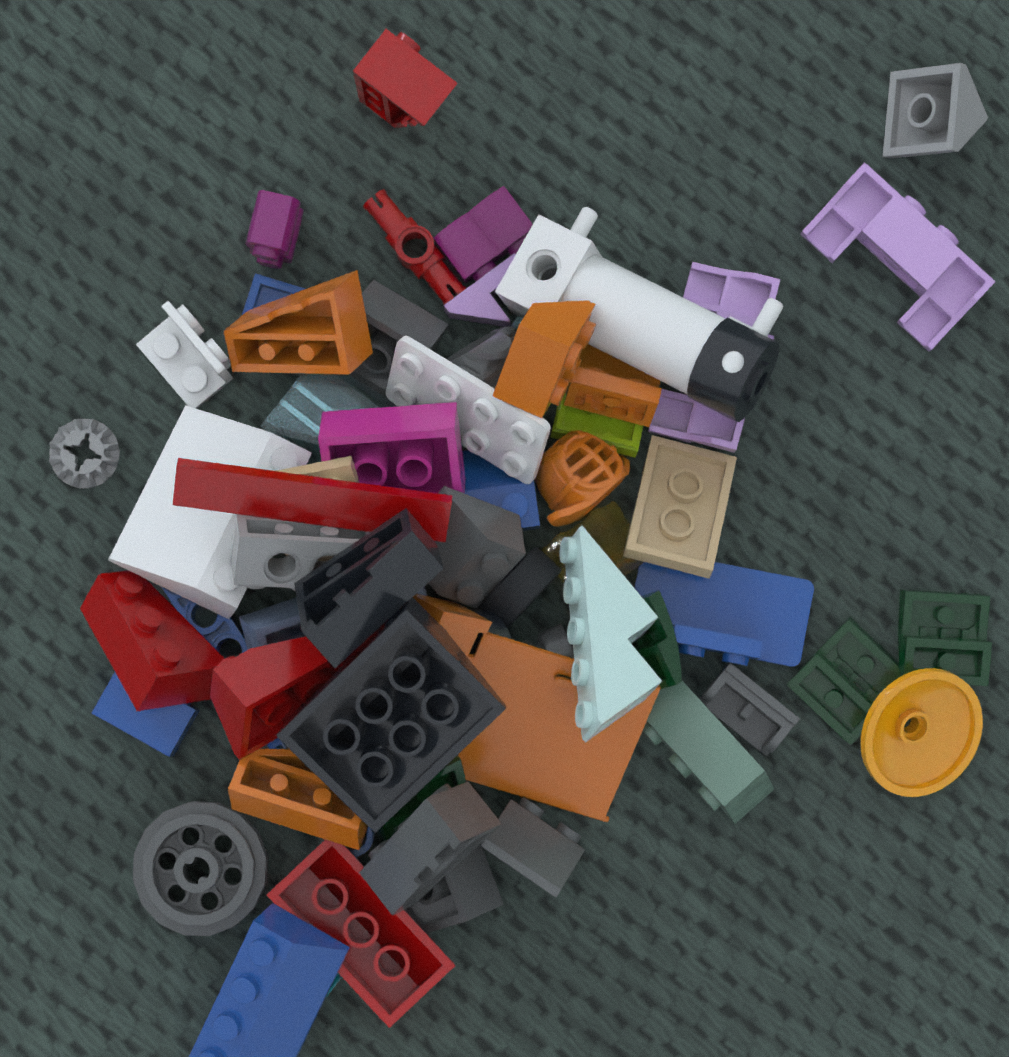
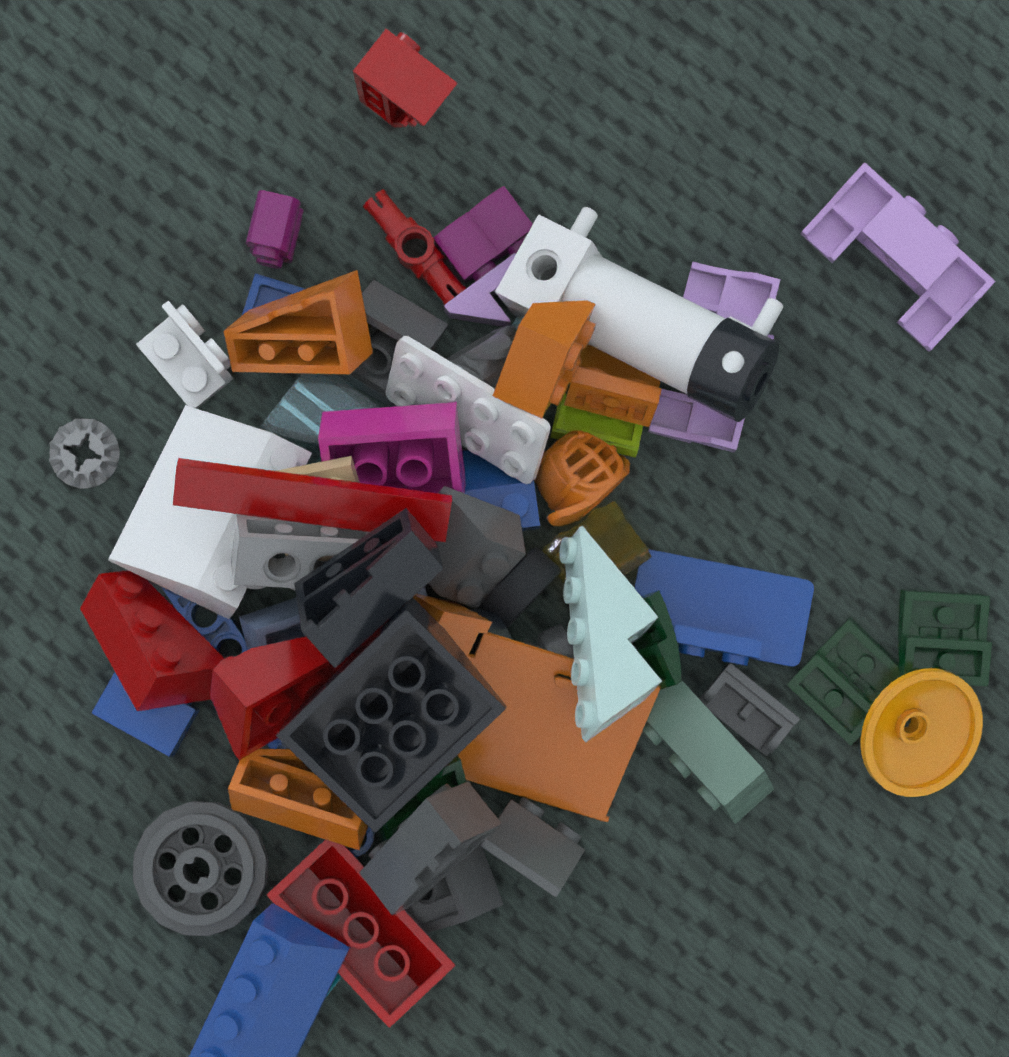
tan plate [623,435,737,579] -> none
light grey slope [883,63,988,158] -> none

